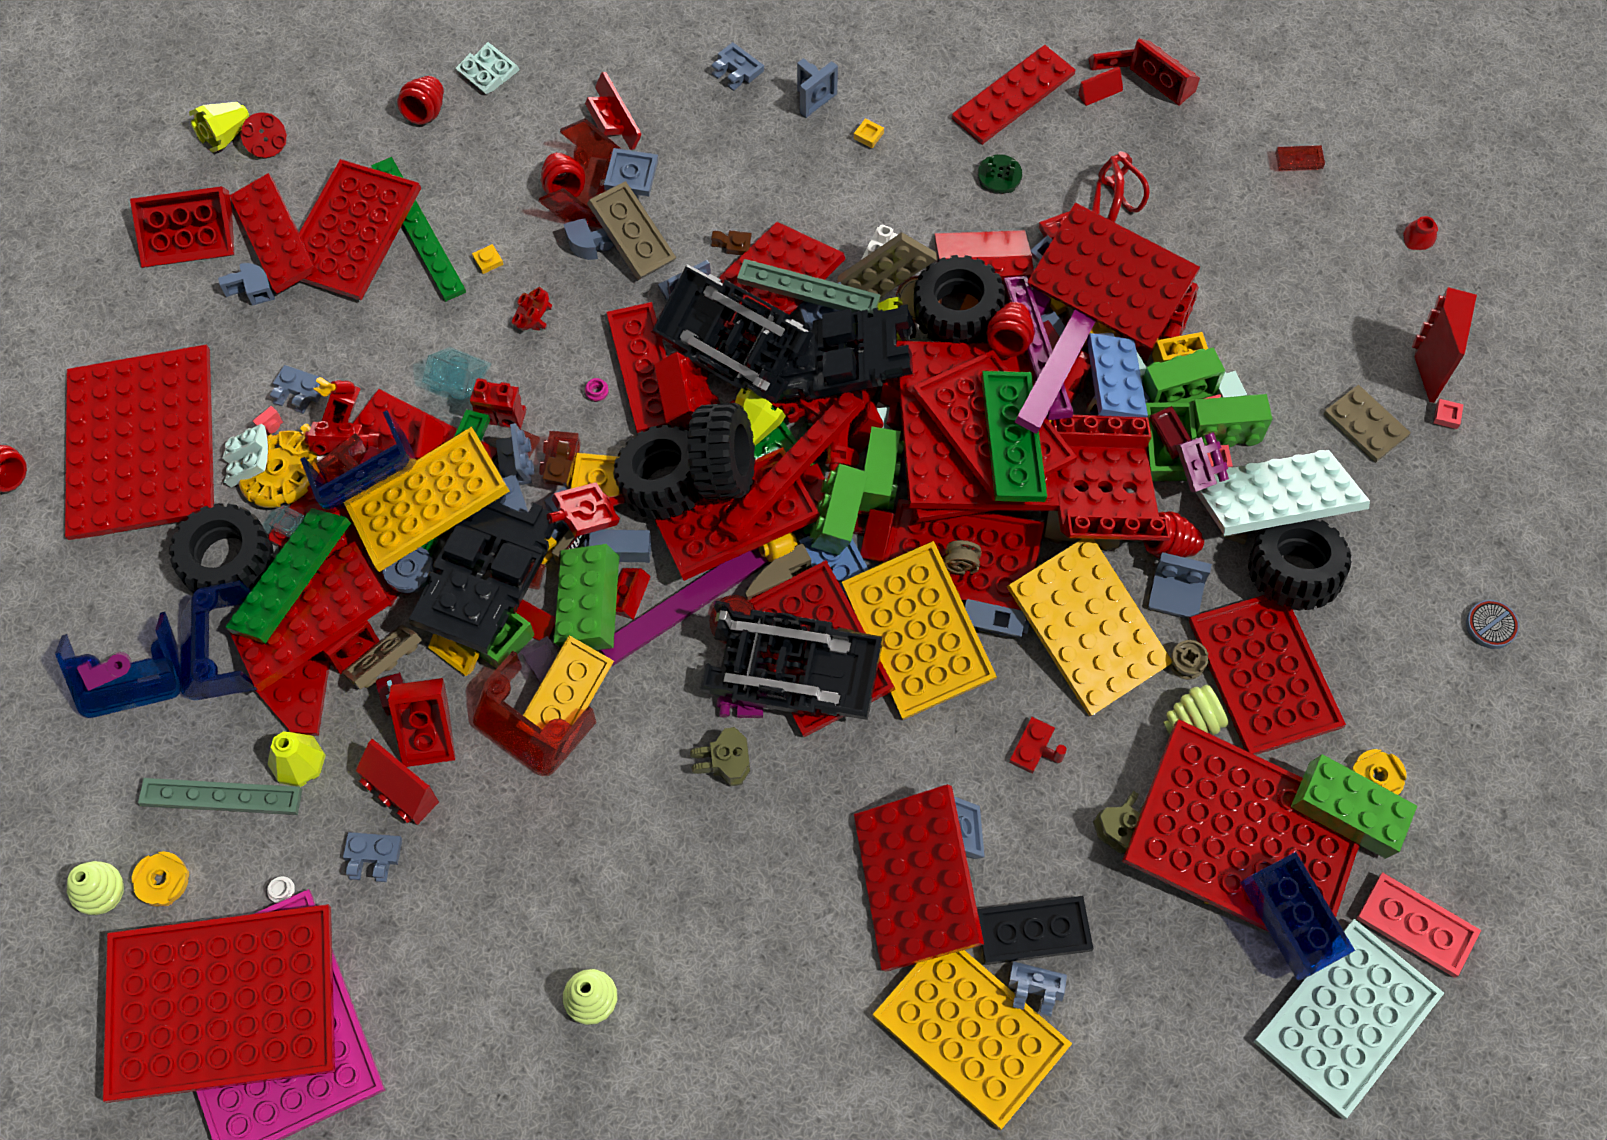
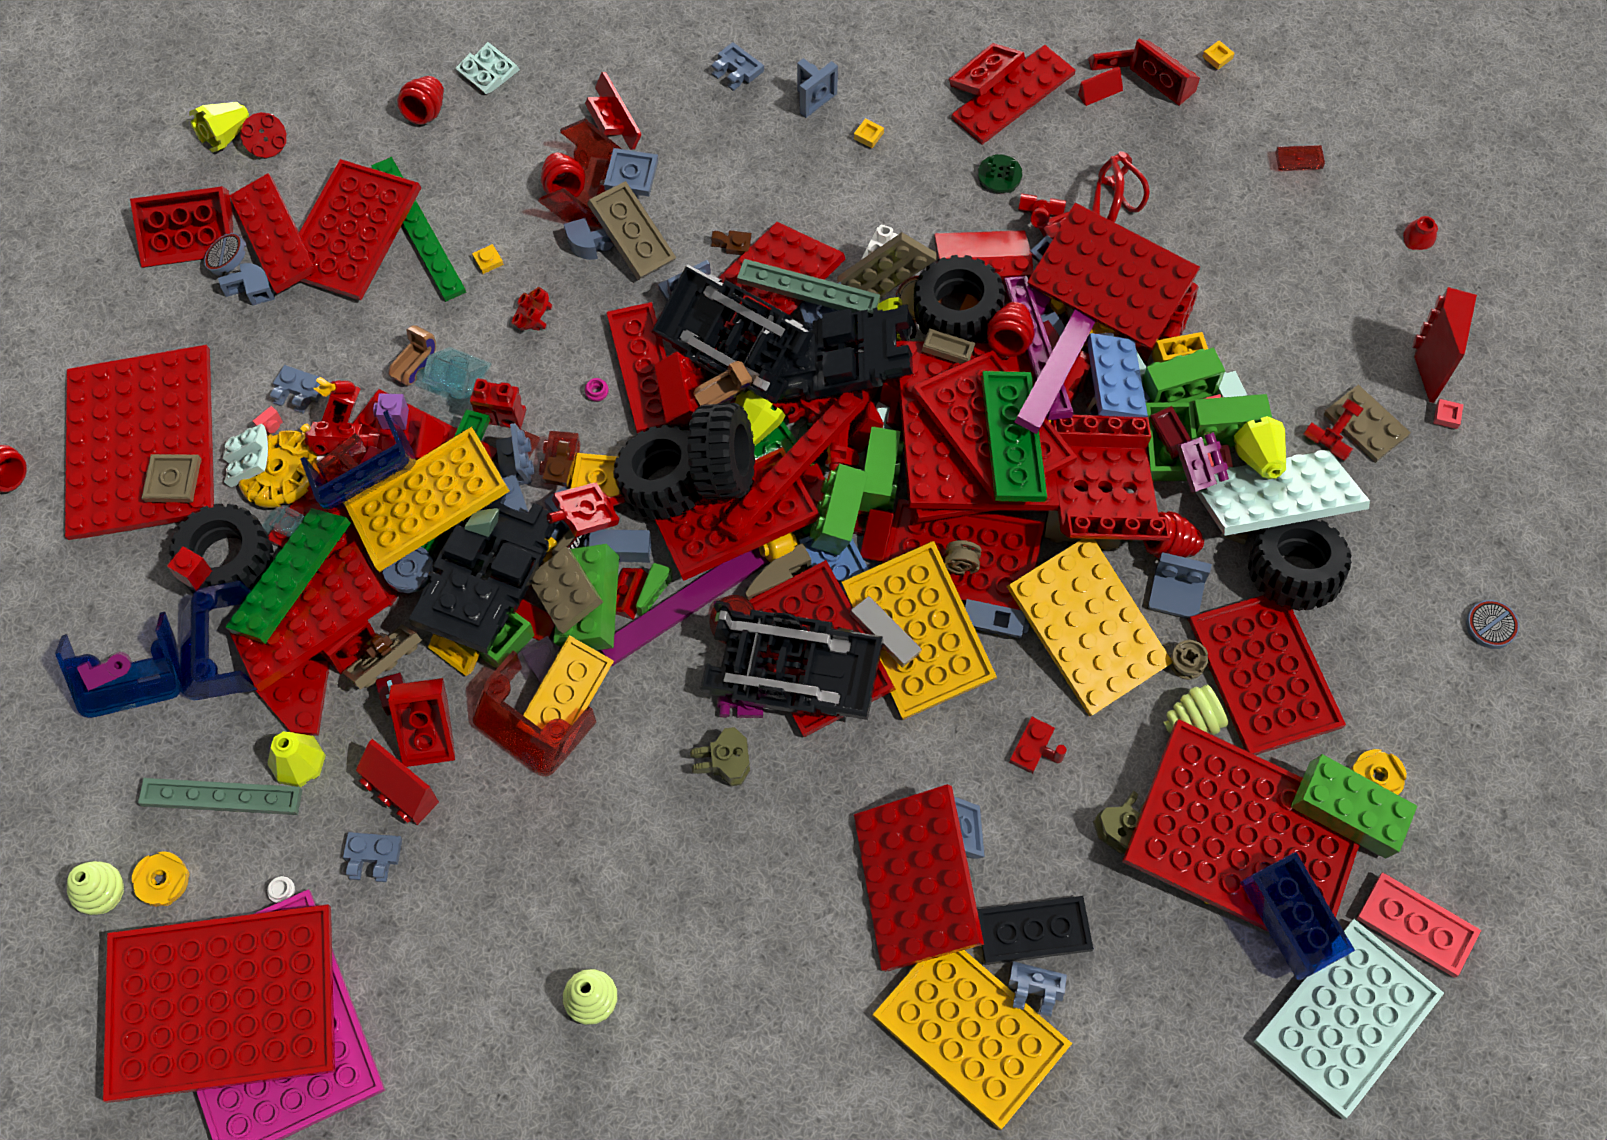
none -> dark tan tile [142,454,201,502]
none -> red brick [167,546,212,591]
none -> tile [204,233,246,275]
none -> reddish brown plate [361,633,393,659]
none -> medium lavender brick [373,394,409,430]
none -> medium nougat animal [389,325,436,386]
none -> sand green slope [465,508,499,537]
none -> dark tan plate [531,546,603,634]
none -> bright green slope [636,563,673,616]
none -> medium nougat animal [693,361,753,406]
none -> light grey tile [850,596,922,668]
none -> dark tan tile [922,328,975,364]
none -> red plate [949,43,1026,96]
none -> red bar [1019,193,1066,229]
none -> yellow plate [1202,40,1235,70]
none -> neon yellow cone [1234,416,1286,479]
none -> red bar [1303,398,1363,461]

